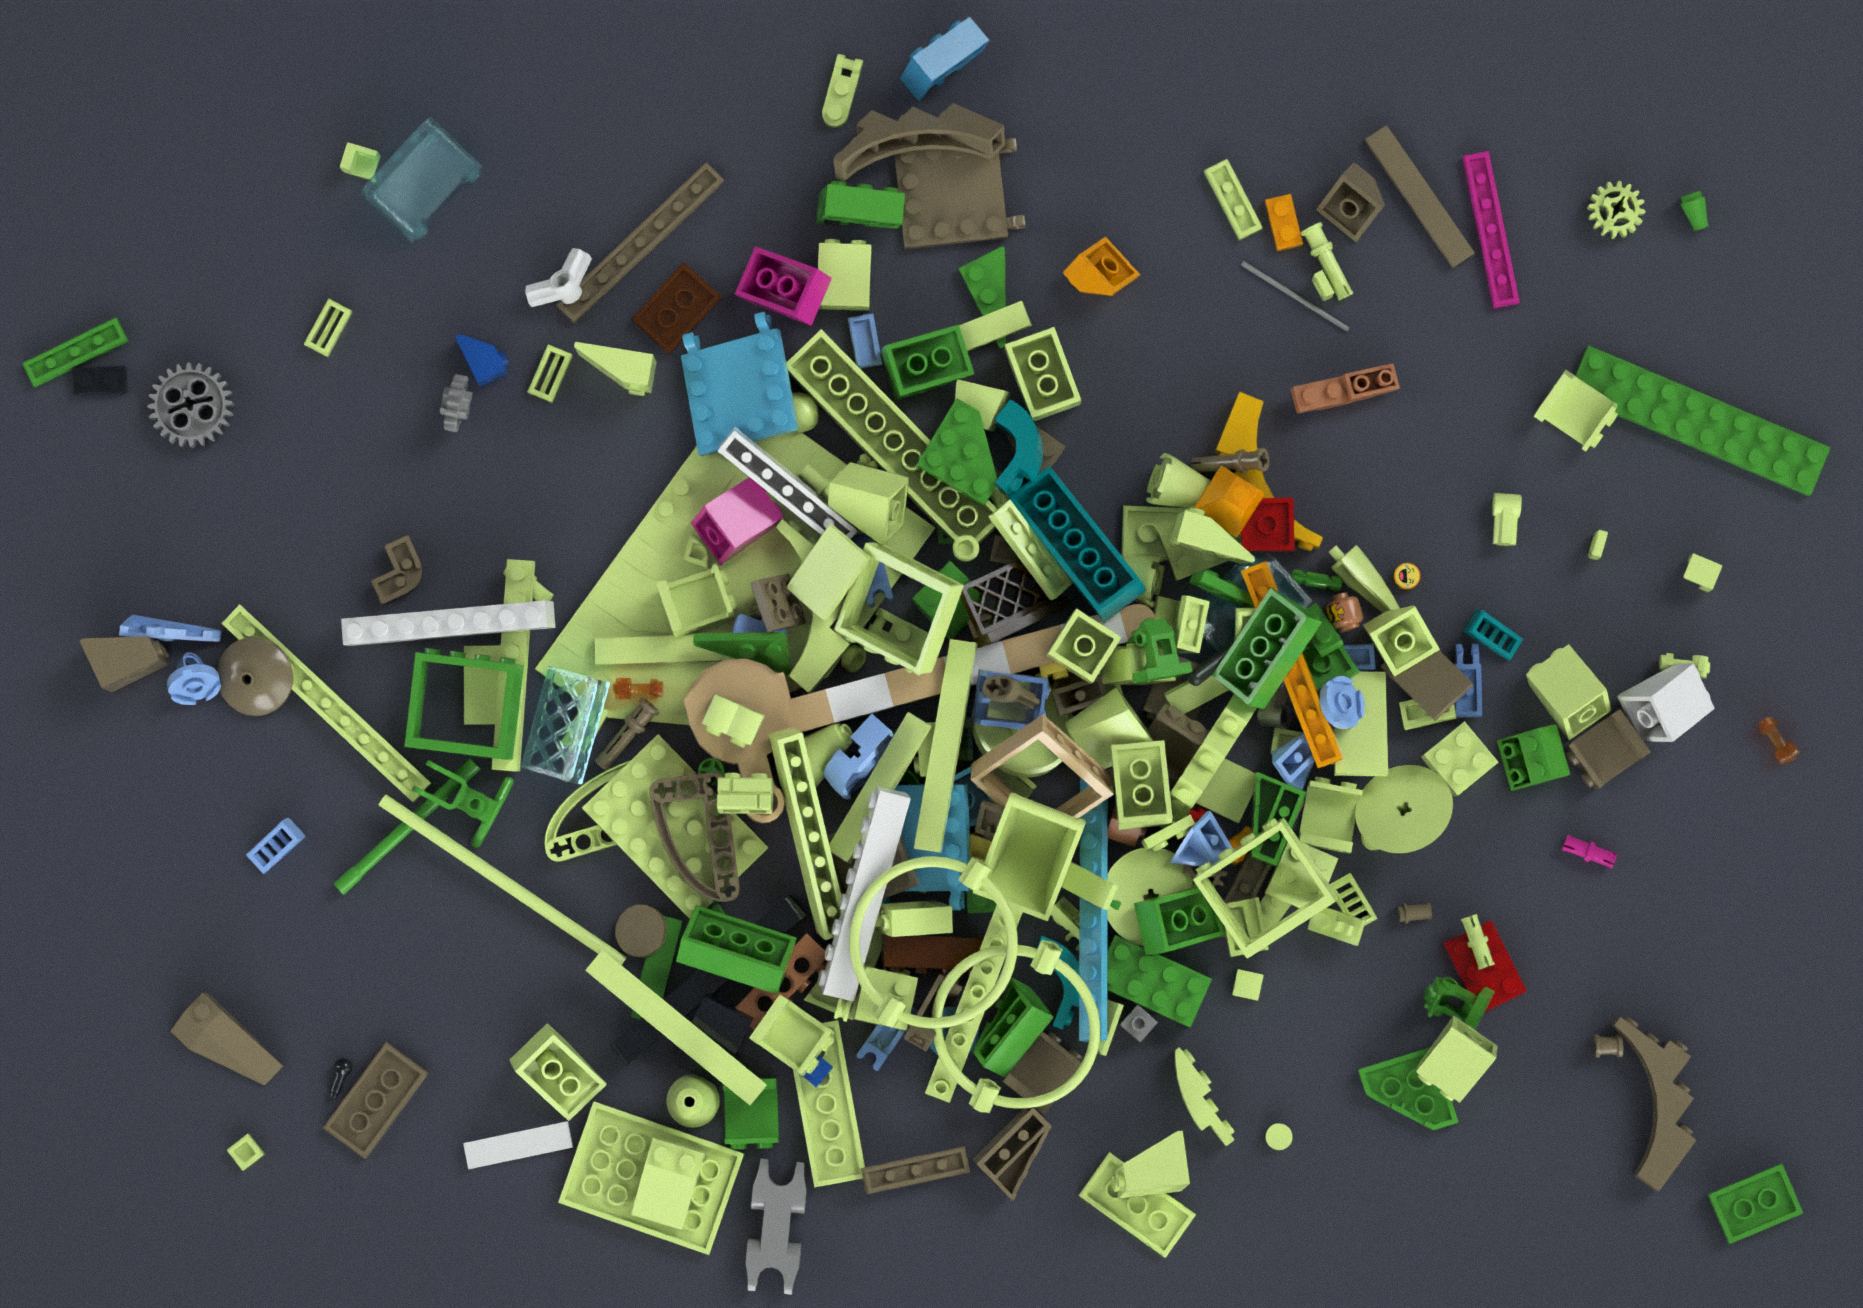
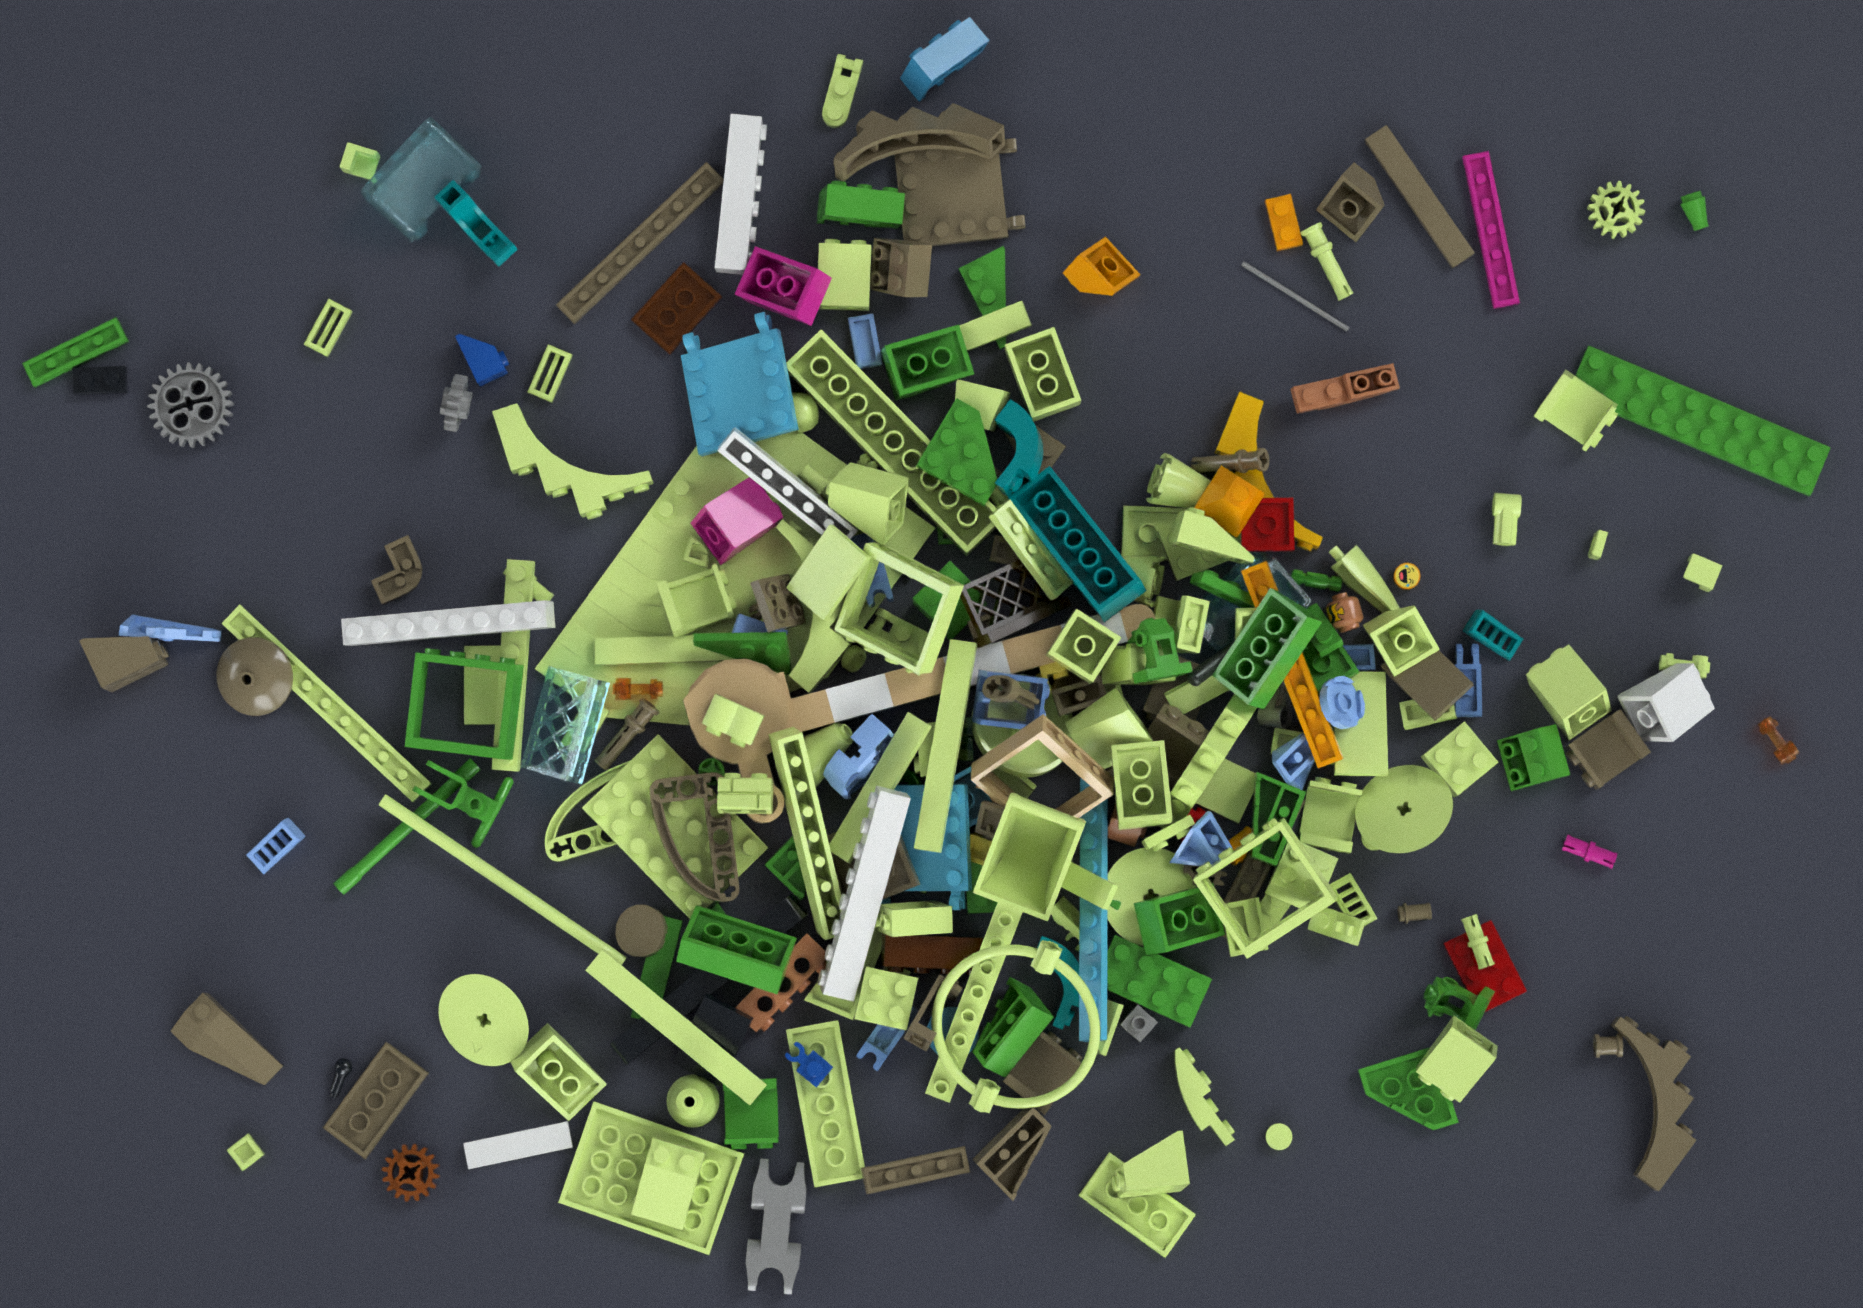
light blue tile [167,653,221,705] -> none
white piece [525,248,592,307] -> none
yellowish green slope [574,342,657,396] -> none
yellowish green panel [749,994,835,1076] -> none
yellowish green bush [834,998,852,1022] -> none
yellowish green piece [849,856,1018,1028] -> none
yellowish green tile [953,535,979,562] -> none
yellowish green tile [1204,159,1263,240] -> none
yellowish green tile [1232,969,1264,1001] -> none
yellowish green tile [1312,270,1335,301] -> none
bright green plate [1707,1163,1803,1244] -> none
none -> dark orange gear [382,1144,440,1202]
none -> teal arch [434,180,518,267]
none -> yellowish green piece [439,974,529,1066]
none -> yellowish green arch [492,403,654,520]
none -> white brick [715,114,767,275]
none -> bright green wing [764,835,806,900]
none -> dark tan slope [870,238,932,297]

